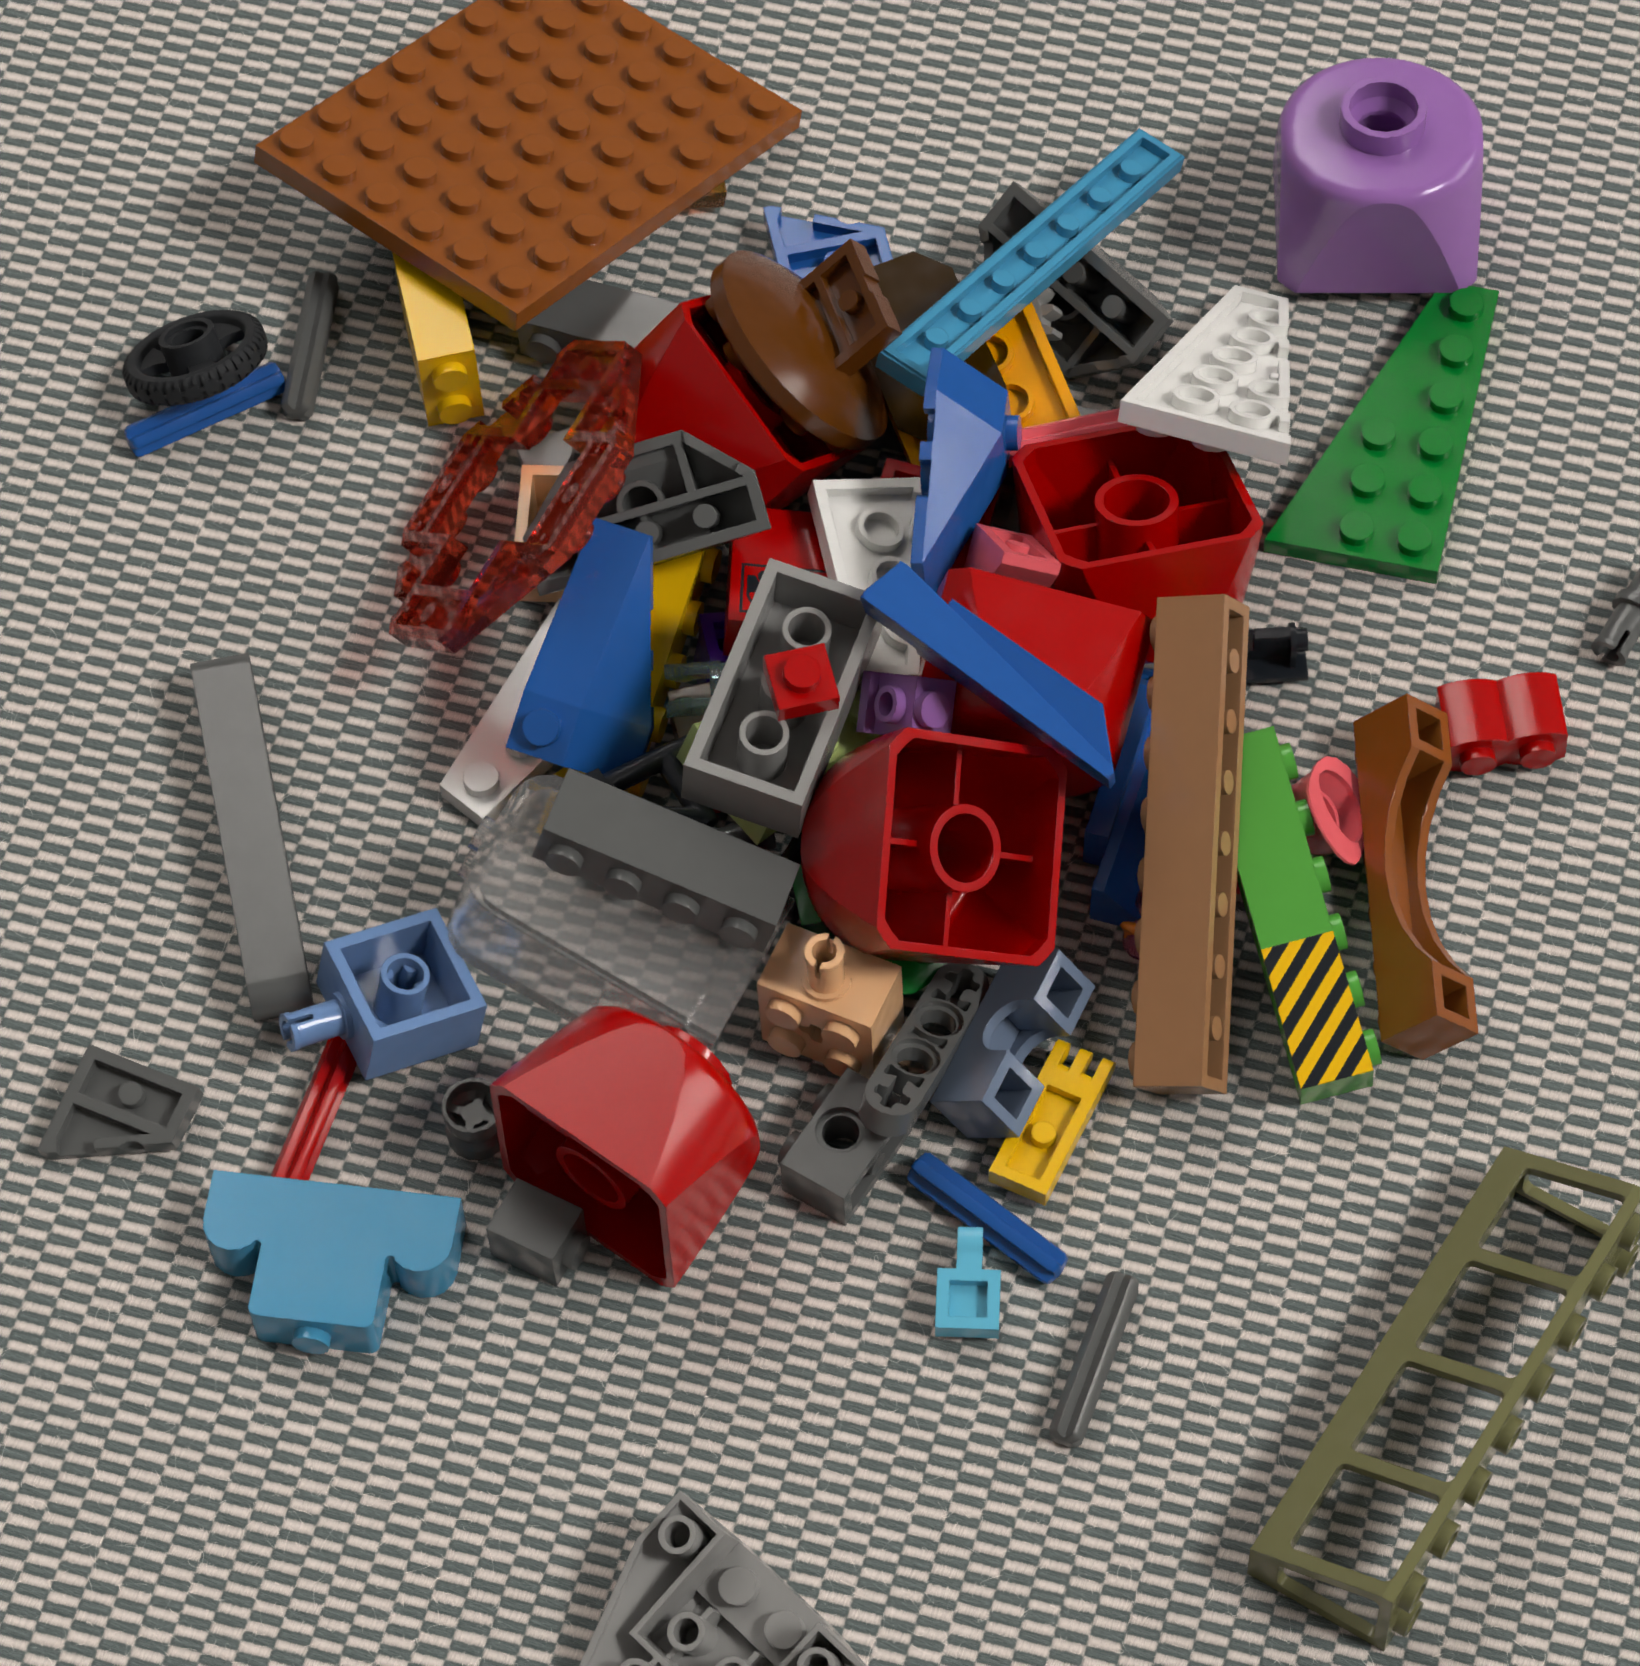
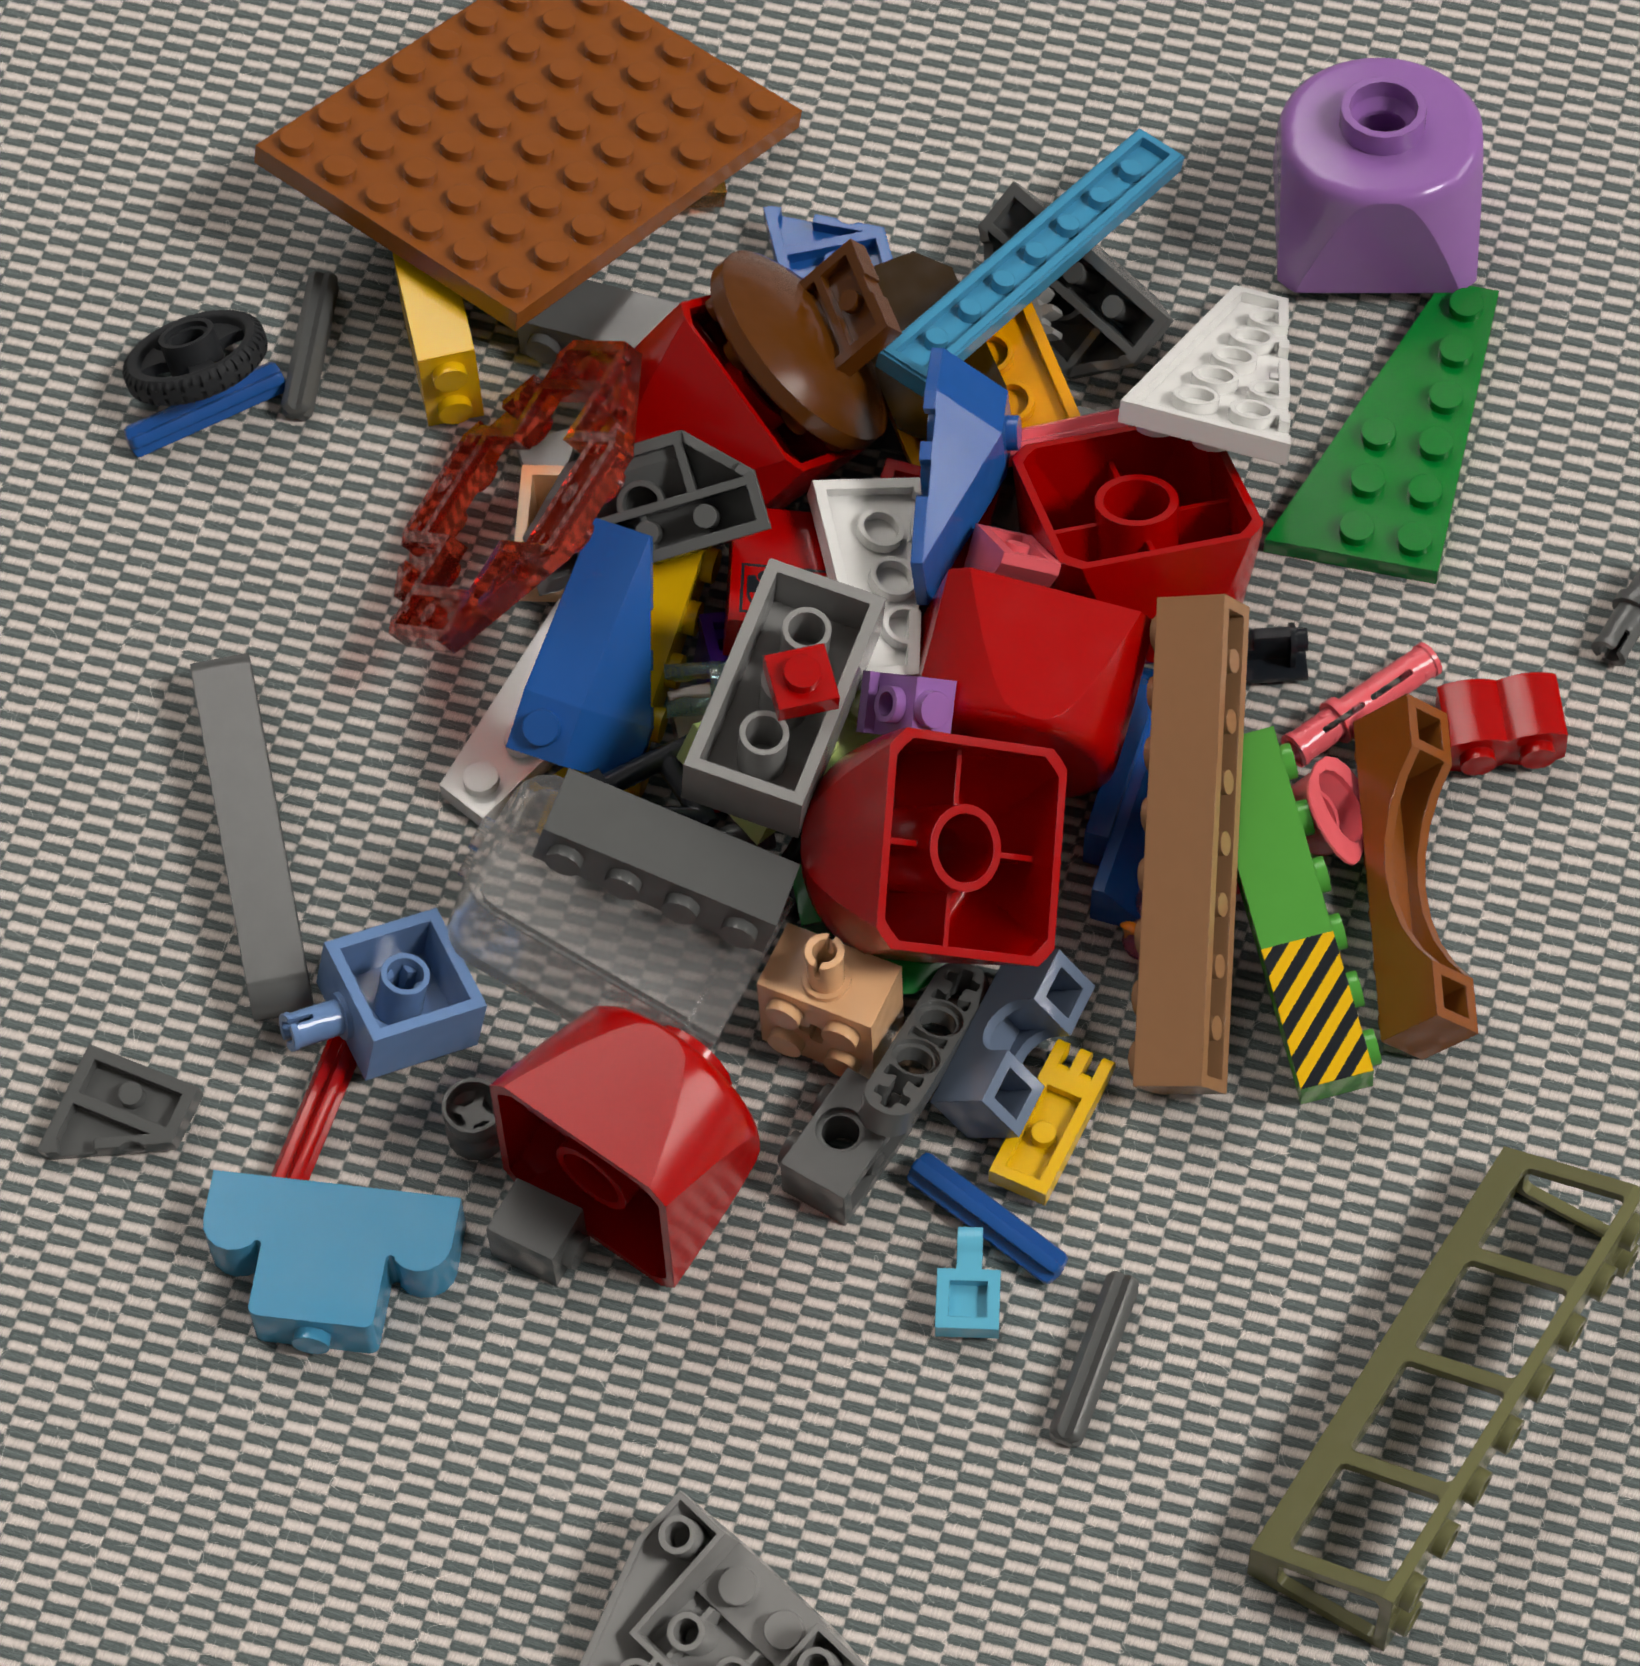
blue wedge [860,561,1116,789] -> none
none -> coral pin [1281,642,1442,768]

